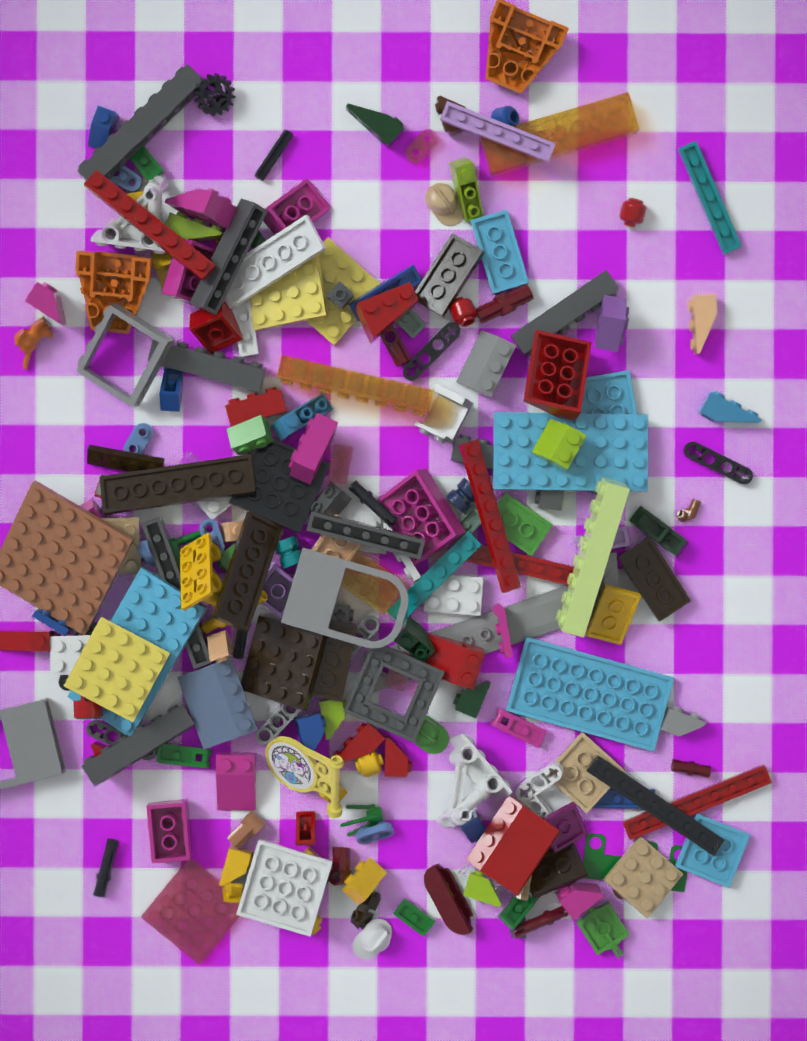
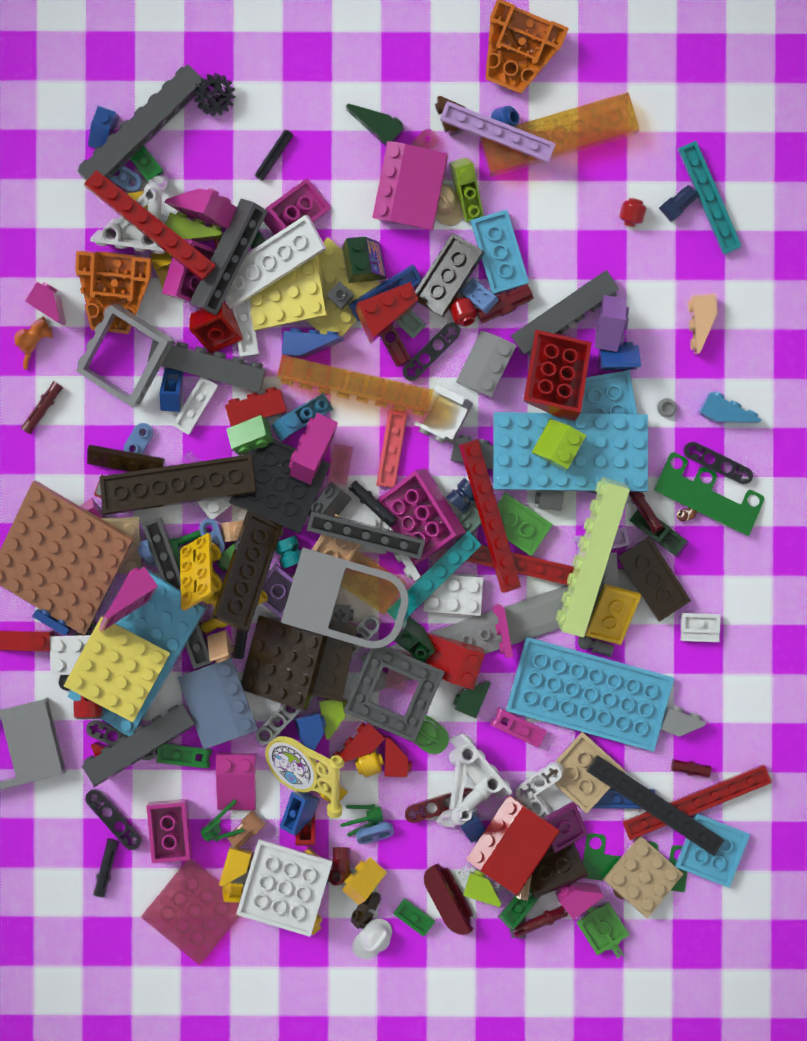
none -> dark red pin [21,381,64,435]
none -> black beam [85,789,142,850]
none -> dark pink slope [99,566,158,632]
none -> white plate [172,377,218,435]
none -> green plant [201,800,244,842]
none -> blue slope [280,792,319,836]
none -> blue slope [281,328,344,358]
none -> dark green slope [342,236,386,283]
none -> dark pink slope [372,141,449,230]
none -> coral tile [376,410,408,488]
none -> dark red beam [405,787,473,823]
none -> medium blue plate [460,278,499,314]
none -> dark grey pin [578,636,614,657]
none -> blue slope [598,342,641,370]
none -> dark red pin [628,492,664,533]
none -> green piece [654,452,764,537]
none -> light grey plate [657,398,677,417]
none -> dark blue piece [659,184,699,222]
none -> white plate [680,613,721,642]

